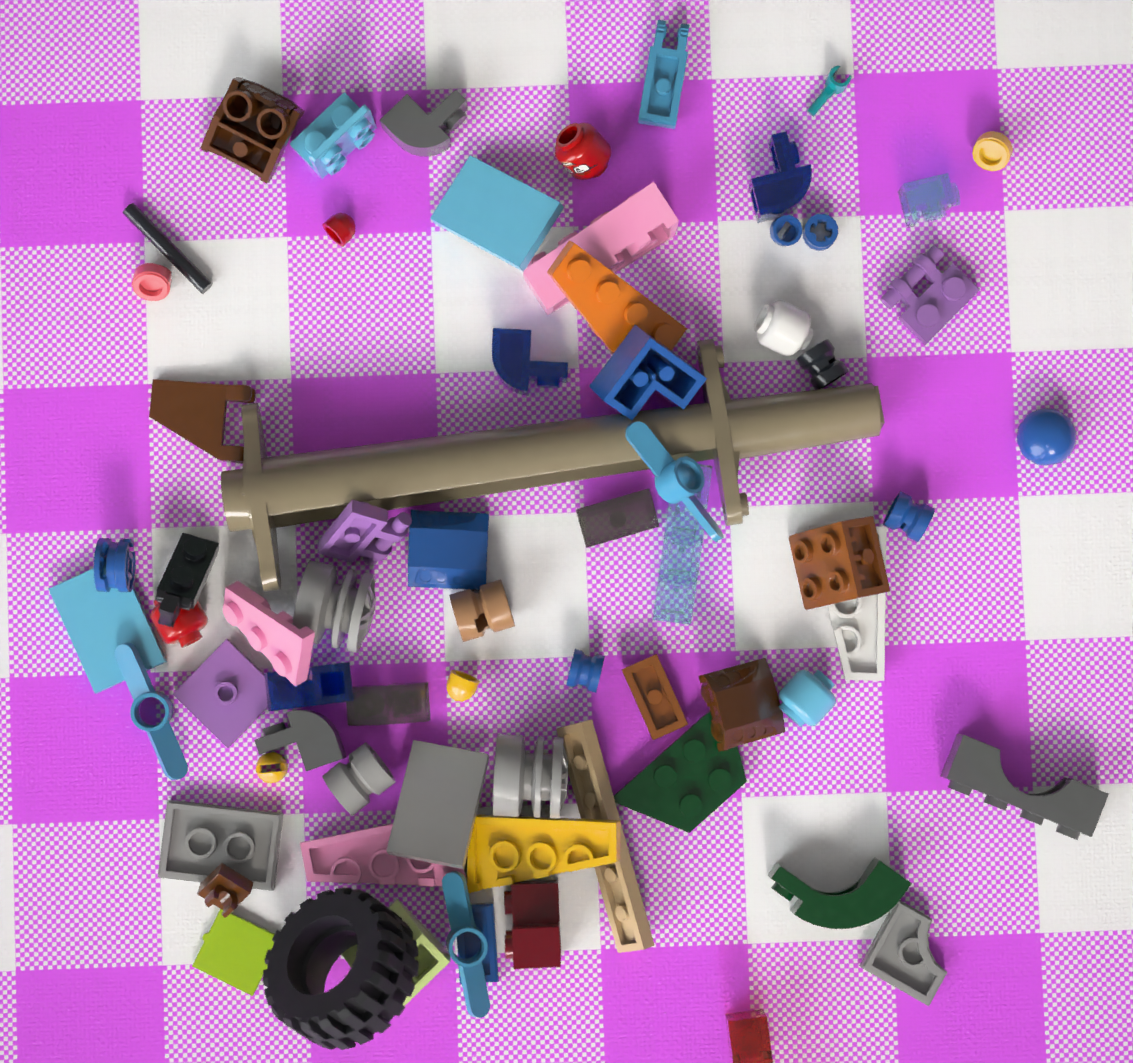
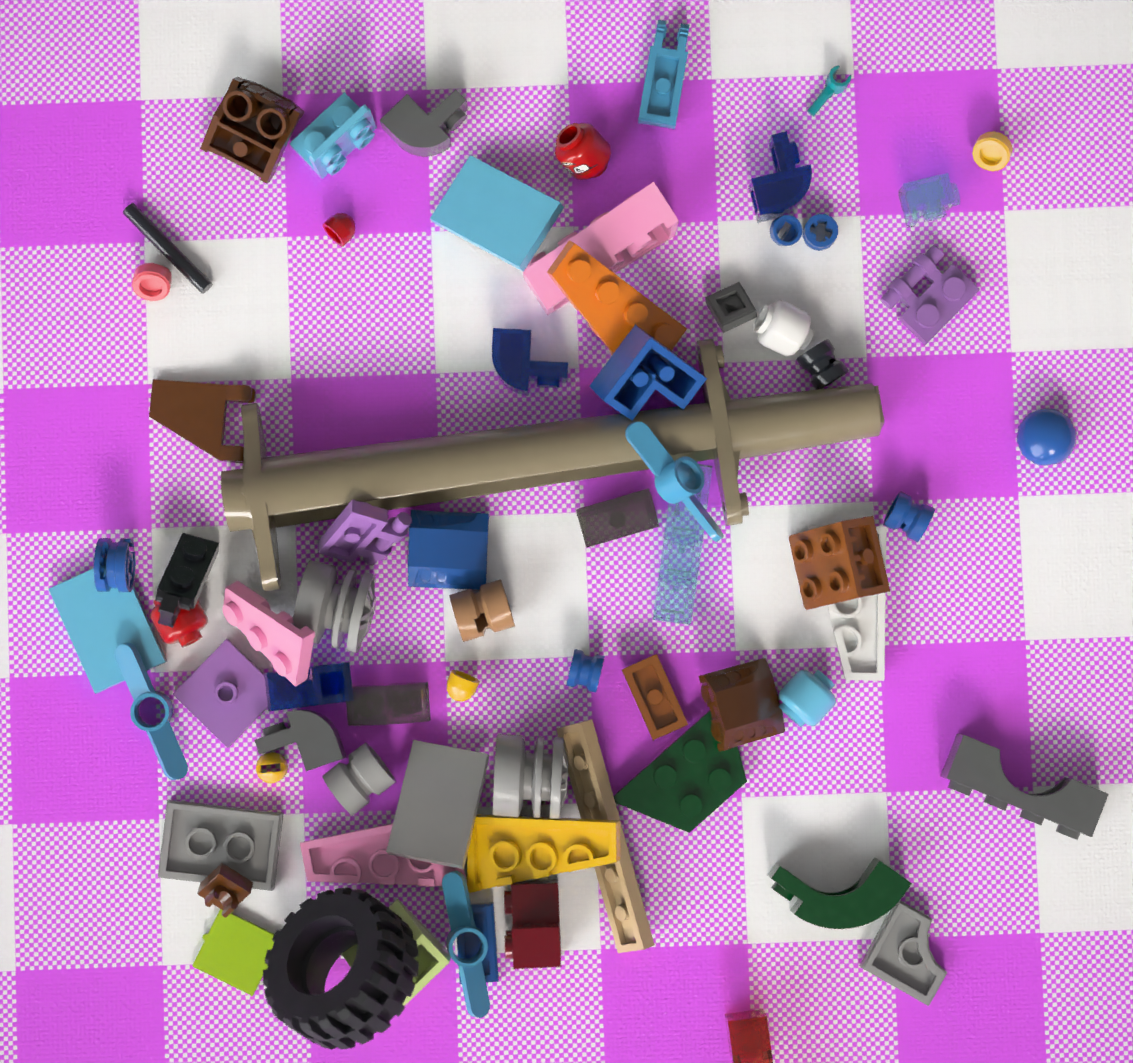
none -> dark grey tile [705,282,757,333]

